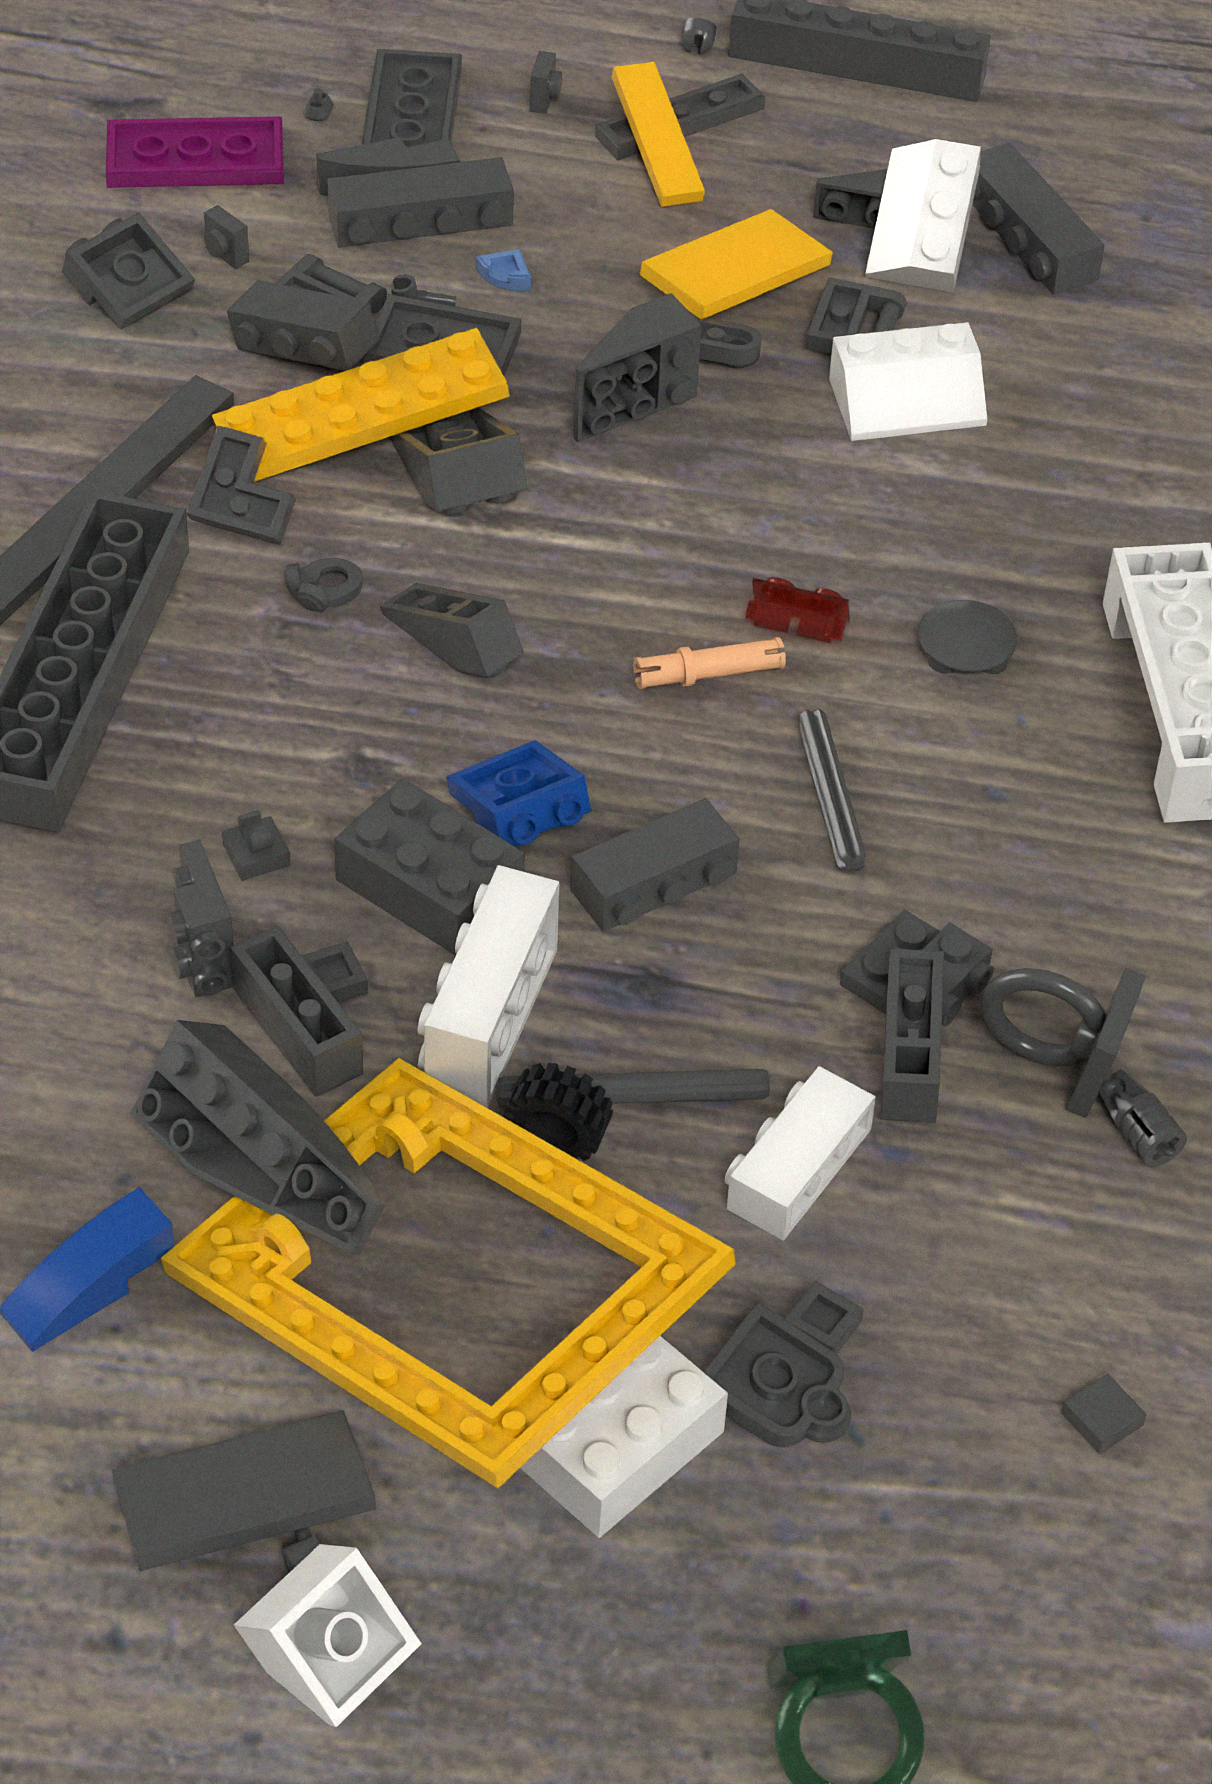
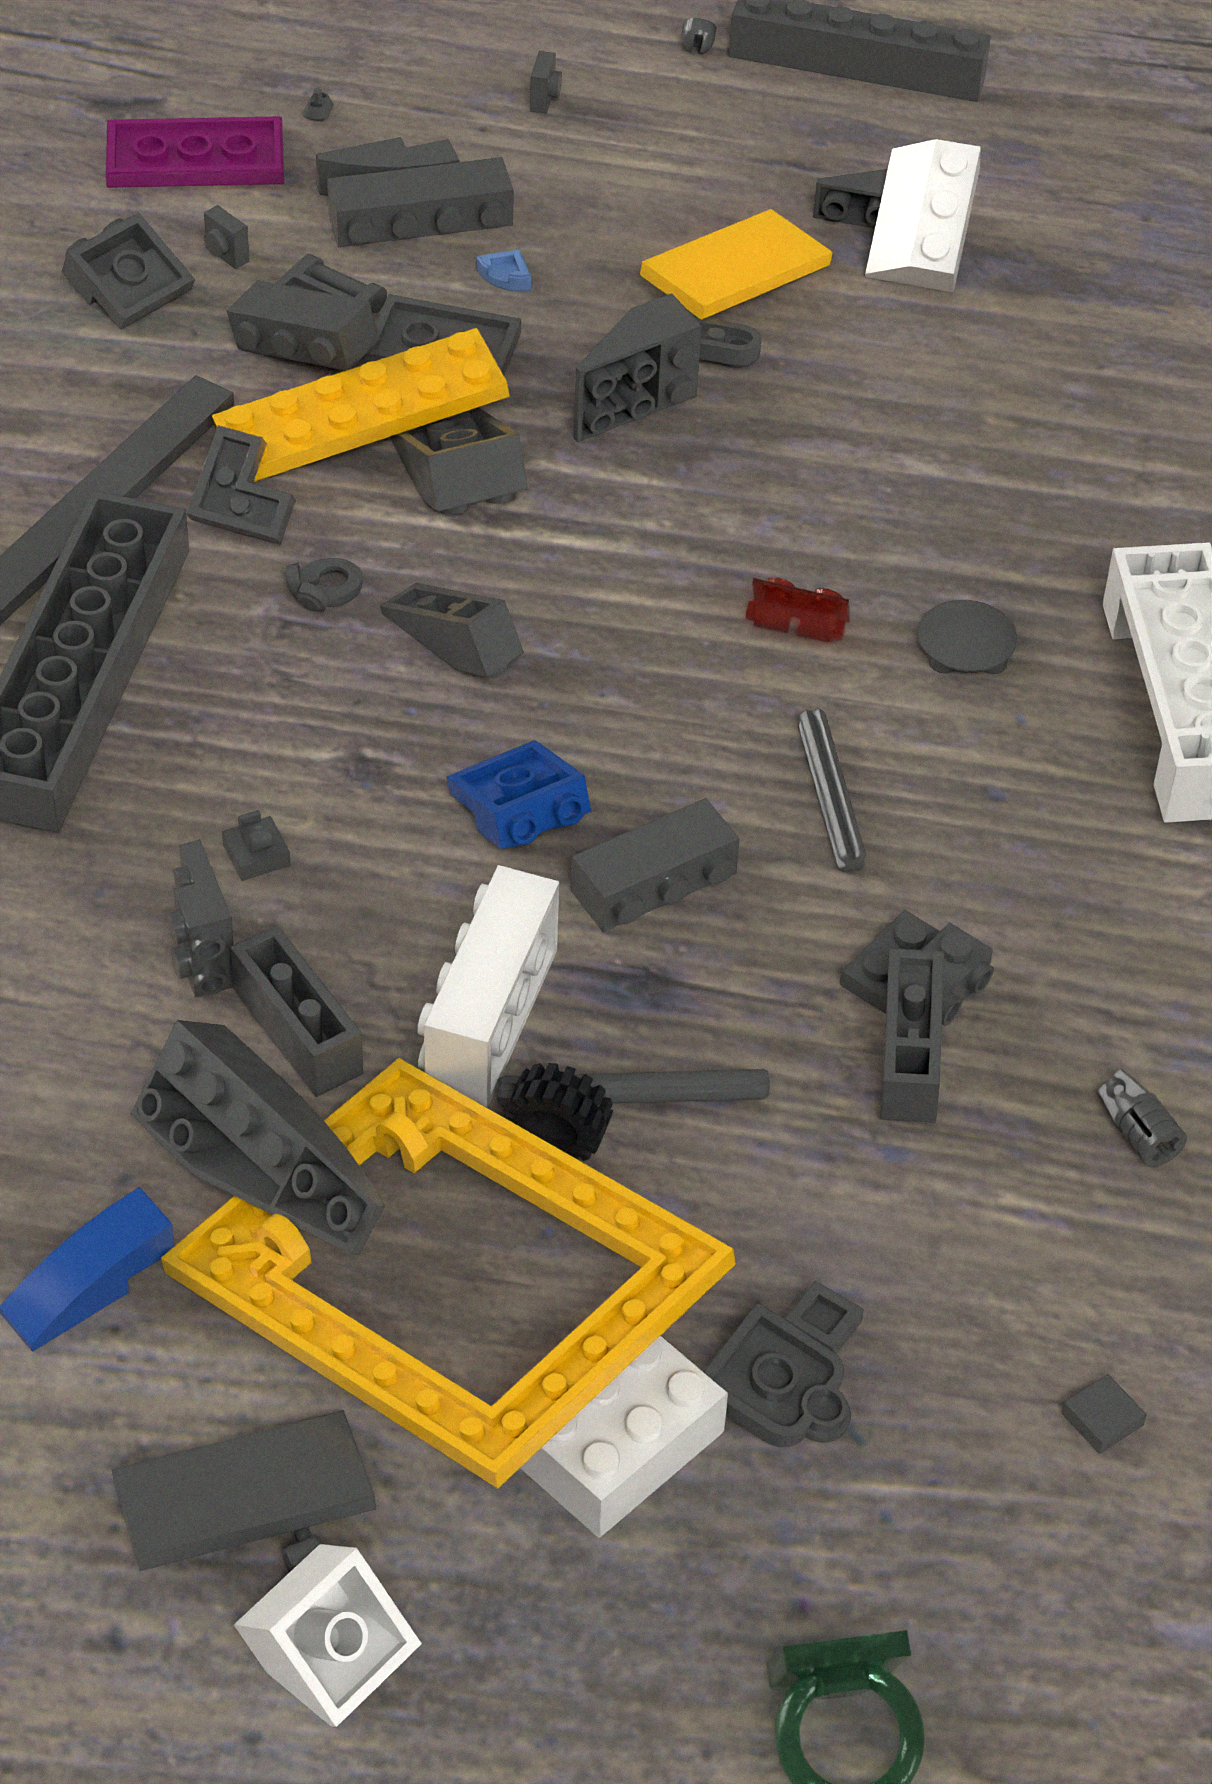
dark grey plate [302,941,368,1003] -> none
dark grey brick [334,778,525,955] -> none
dark grey tile [362,49,462,147] -> none
dark grey hand [391,274,457,306] -> none
dark grey tile [595,74,765,161] -> none
yellow tile [612,61,705,207] -> none
light nougat pin [633,637,786,689] -> none
white brick [725,1066,876,1241] -> none
dark grey plate [806,277,907,355] -> none
white slope [829,322,987,441] -> none
dark grey brick [972,142,1105,295] -> none
dark grey tile [981,968,1146,1118] -> none

